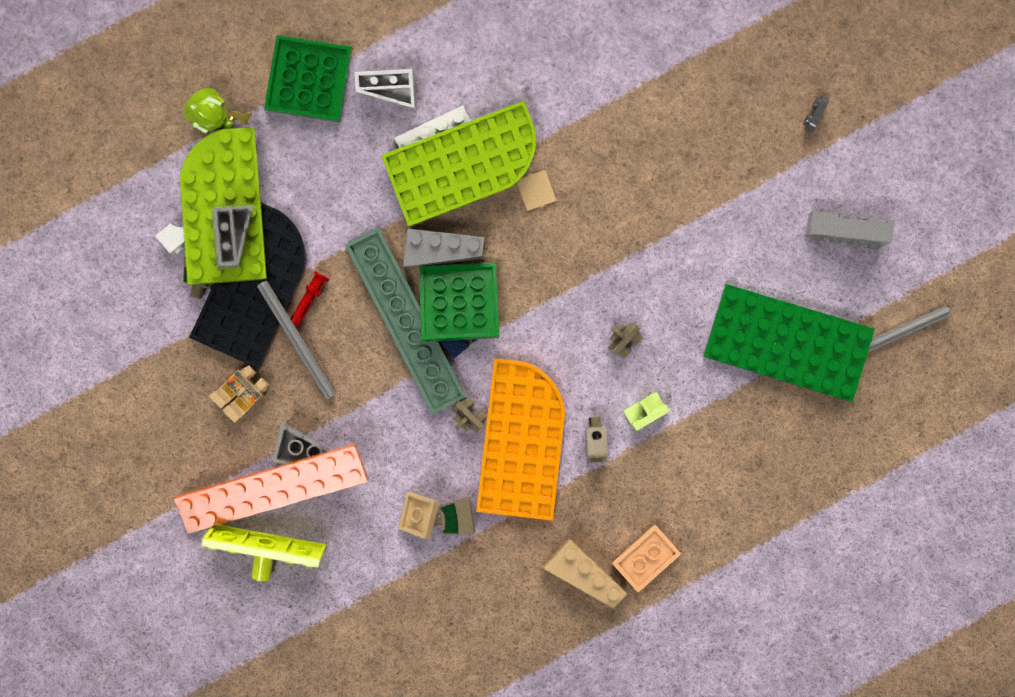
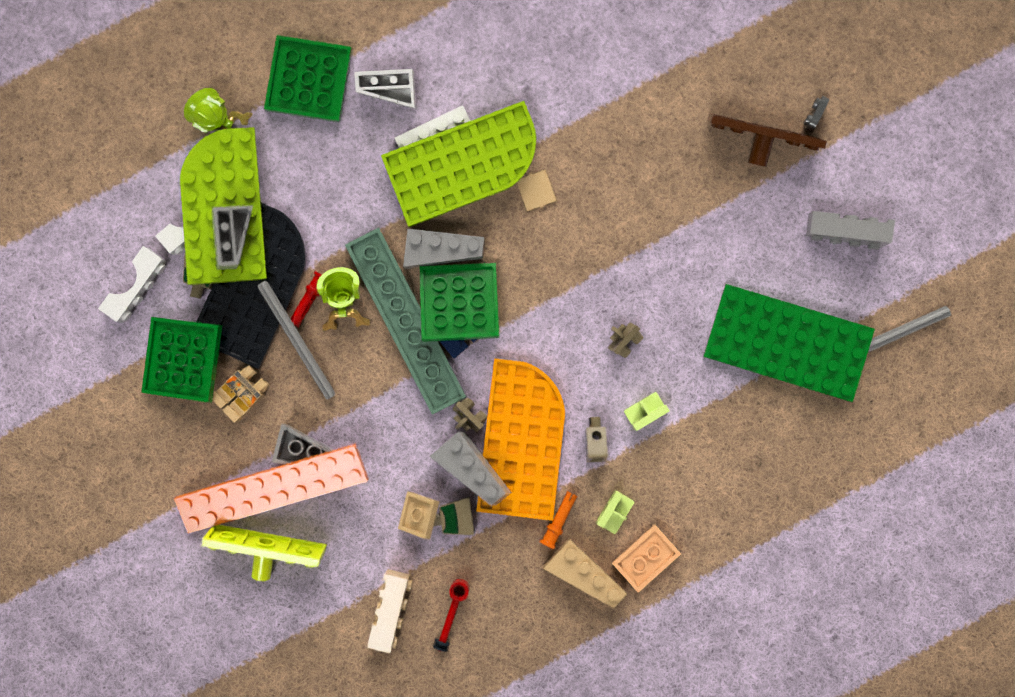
none -> white arch [98,246,167,323]
none -> green plate [141,317,222,403]
none -> lime helmet [317,267,370,331]
none -> wedge [367,569,413,653]
none -> light grey wedge [430,432,512,506]
none -> red piece [433,579,470,652]
none -> orange pin [539,491,578,550]
none -> yellowish green panel [595,490,634,534]
none -> reddish brown plate [708,113,827,167]

